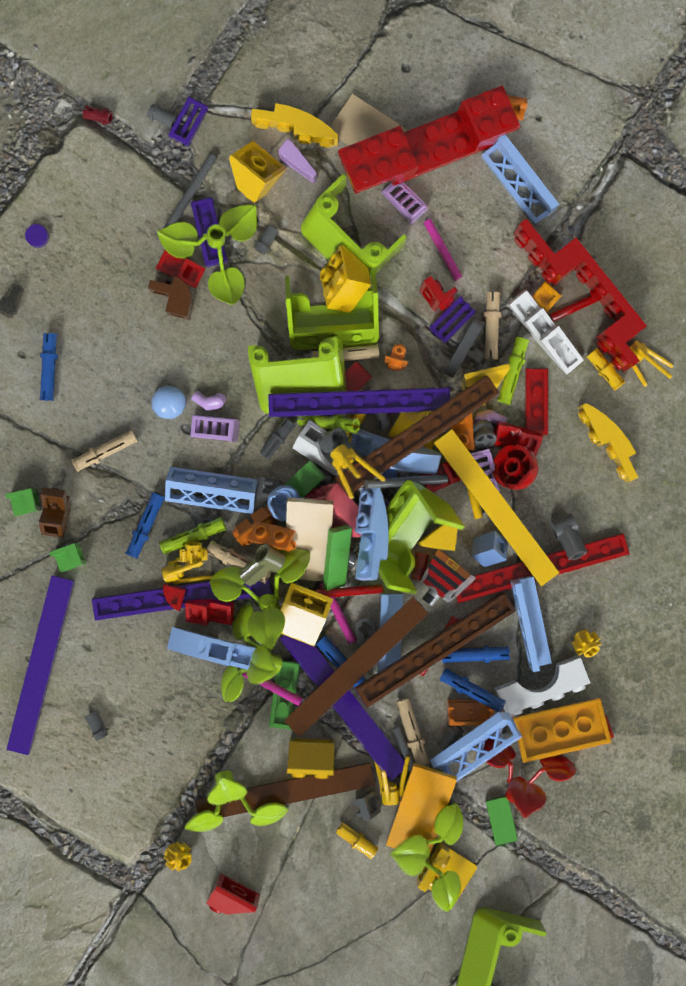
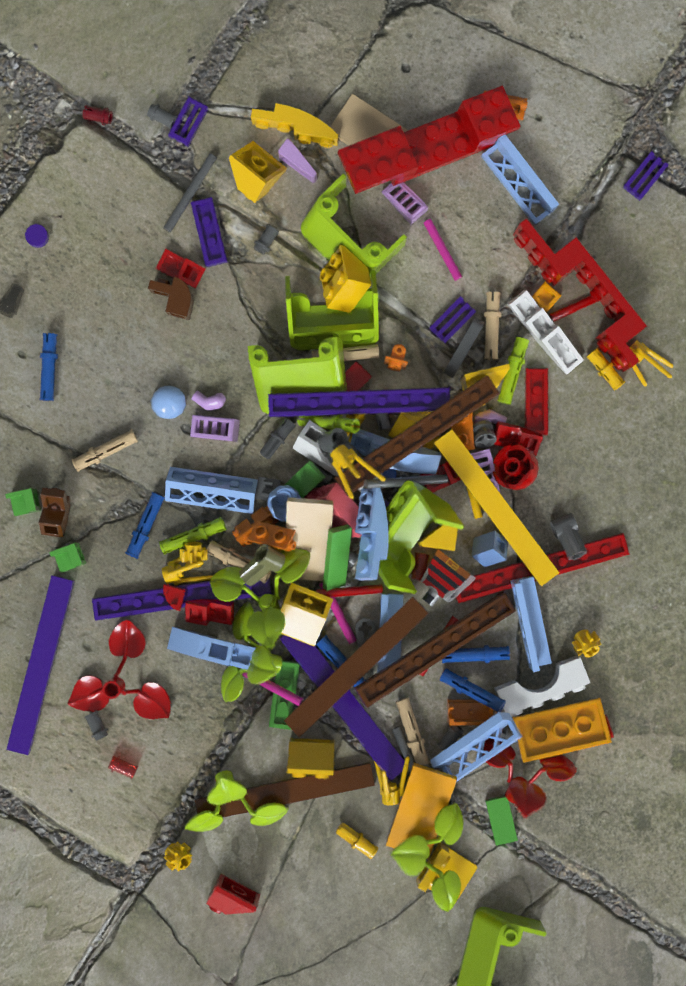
lime plant [157,205,257,305] -> none
dark grey tile [352,790,381,821] -> none
red bracket [419,276,458,312] -> none
yellow slope [578,403,639,482] -> none
none -> red plant [67,620,171,719]
none -> clear red pin [108,756,138,780]
none -> dark purple tile [623,151,669,201]

